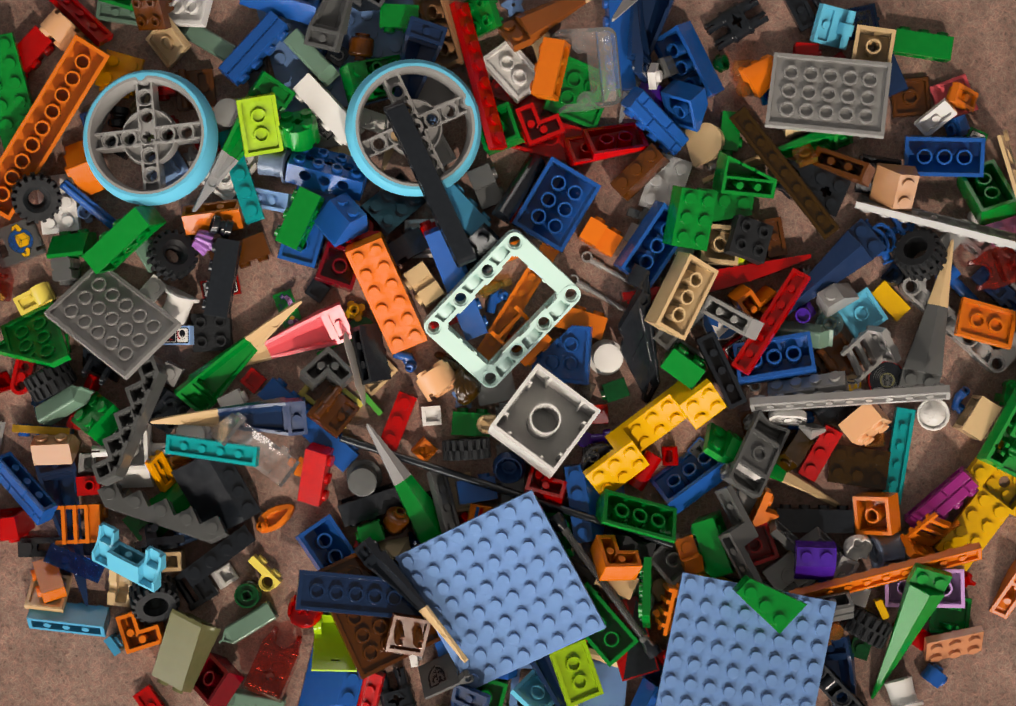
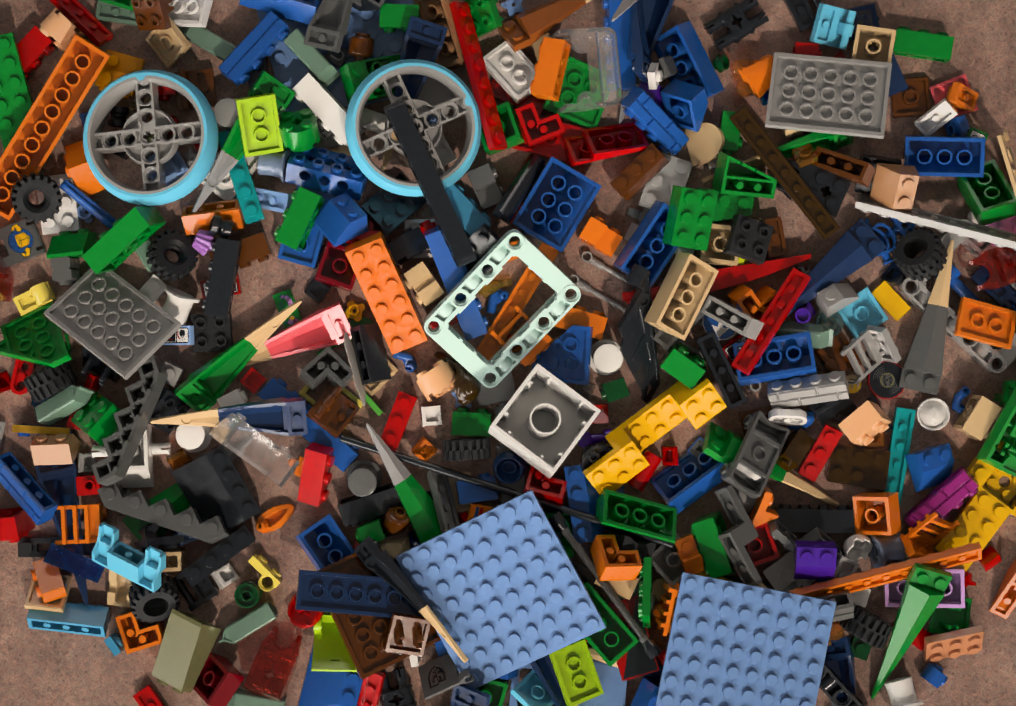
light orange tile [144,450,176,492] -> none
teal plate [165,433,260,467] -> none
tan tile [477,414,496,434] -> none
green wedge [732,575,807,634] -> none
light grey plate [749,383,950,412] -> none
light grey slope [799,423,826,440] -> none
yellow tile [873,597,889,620] -> none
none -> blue slope [905,443,955,492]
none -> red slope [978,545,1002,572]

